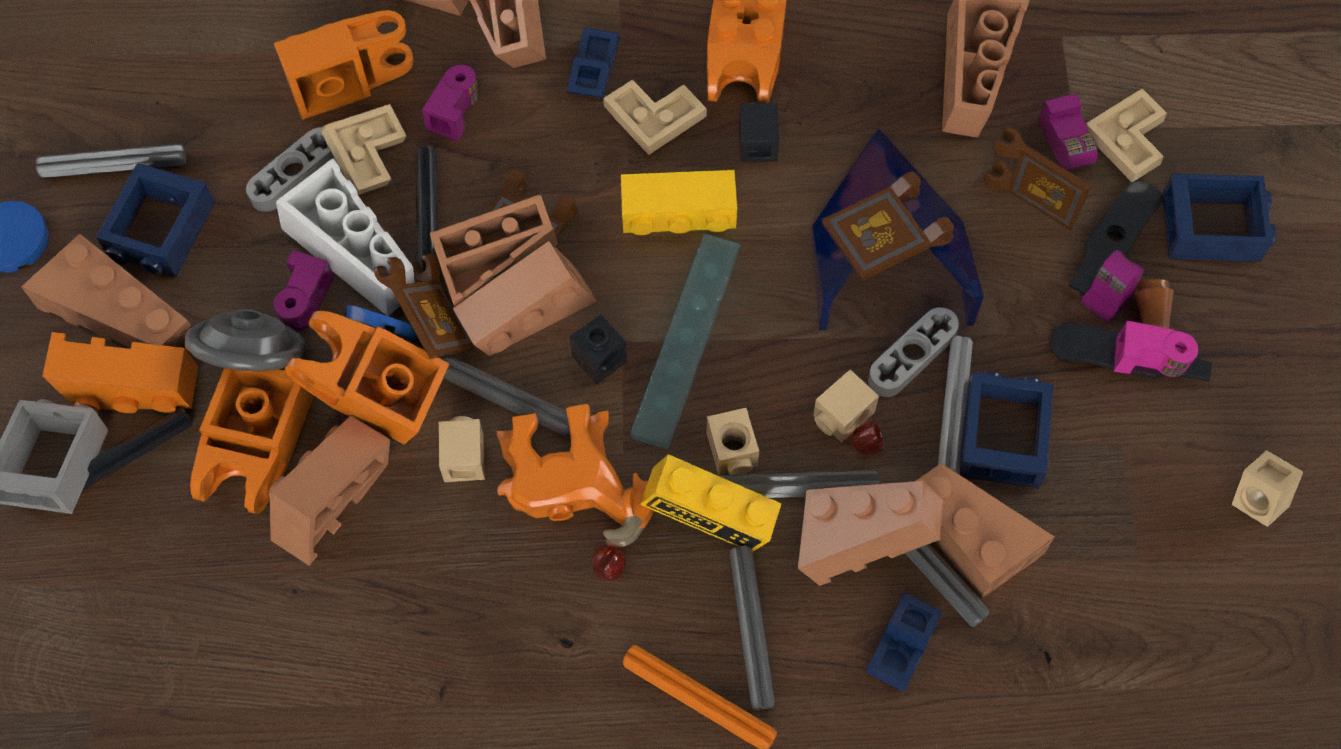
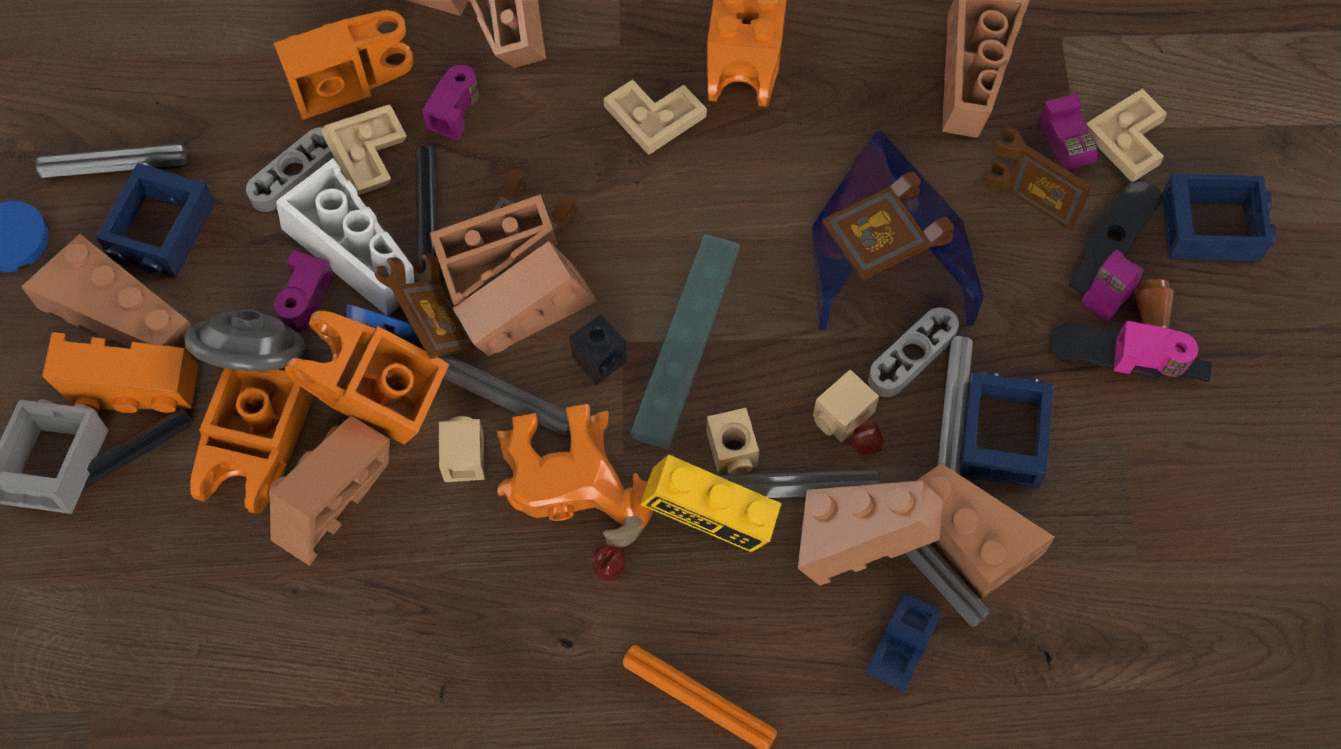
dark blue slope [567,27,620,99] -> none
yellow brick [621,170,737,235] -> none
dark grey axle [730,545,775,711] -> none
black brick [739,102,779,162] -> none
tan brick [1232,450,1303,527] -> none

